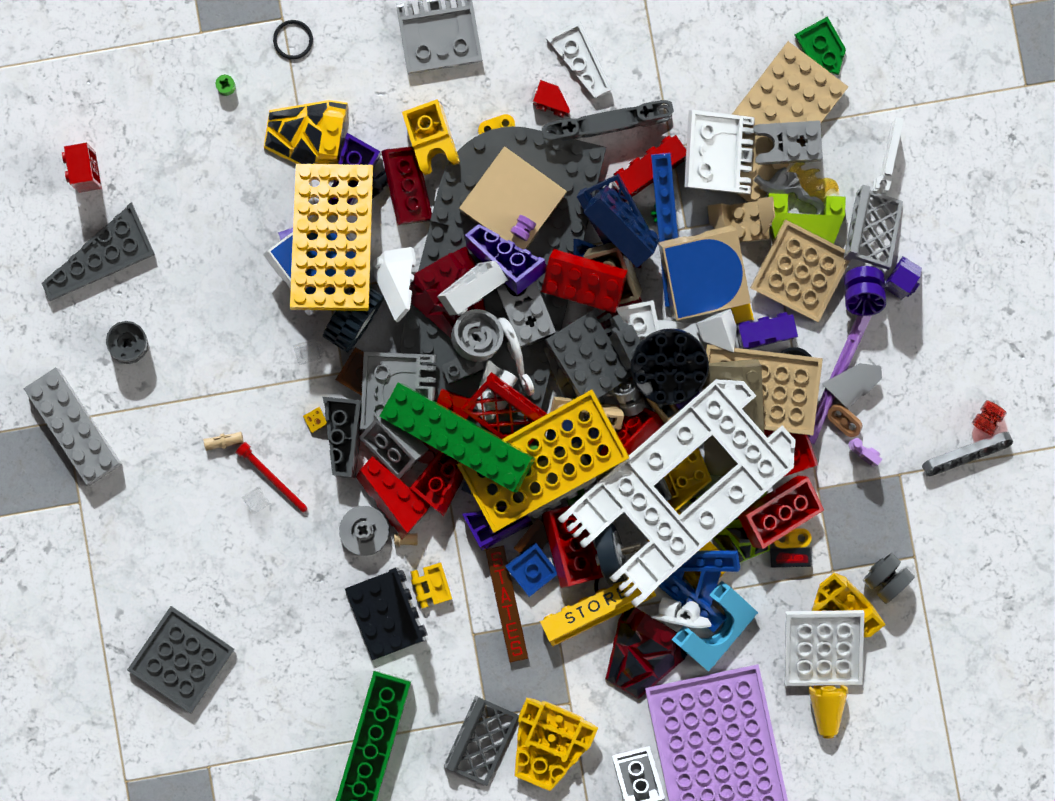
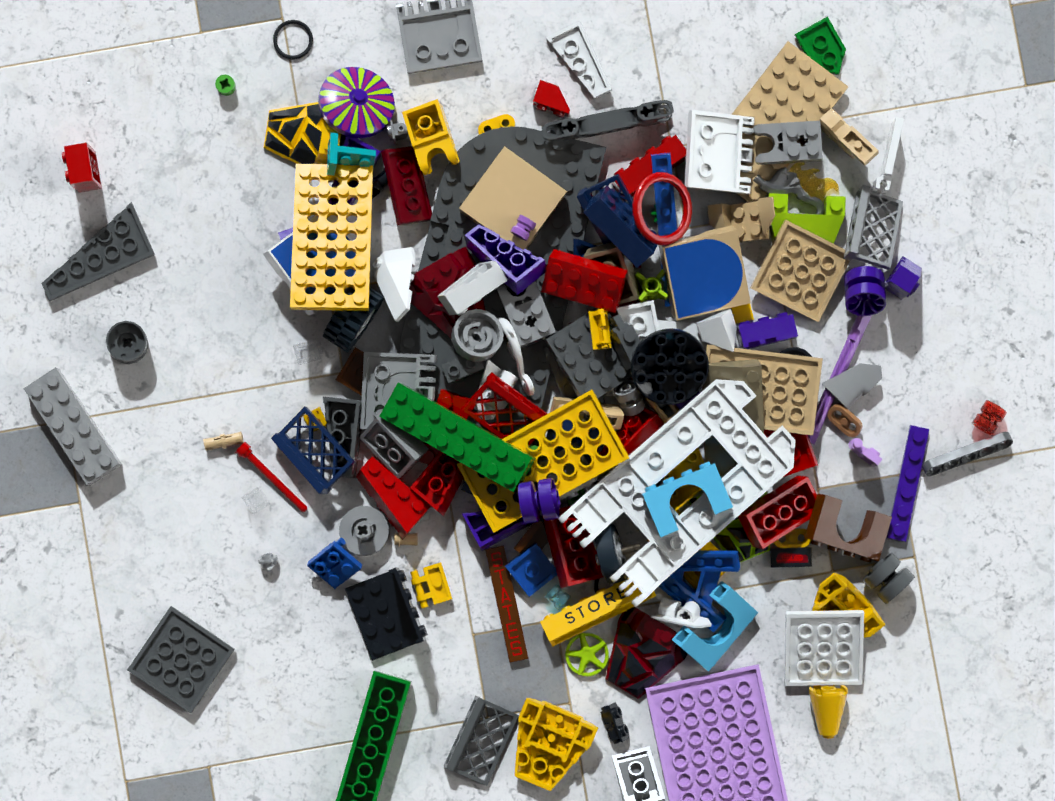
none -> light grey plate [258,553,278,568]
none -> dark blue fence [271,406,355,494]
none -> blue plate [307,538,362,589]
none -> dish [318,67,395,138]
none -> teal bracket [327,133,376,176]
none -> light grey hinge [387,120,408,145]
none -> dark purple wheel [518,478,560,524]
none -> clear light blue wheel [545,584,571,610]
none -> lime wheel [565,633,609,676]
none -> yellow hinge [588,309,612,350]
none -> black hinge [600,702,629,744]
none -> red wedge [632,172,692,246]
none -> lime brick [635,269,668,303]
none -> medium azure arch [642,461,733,537]
none -> arch [804,493,892,563]
none -> tan plate [819,109,879,166]
none -> dark purple plate [886,425,929,542]

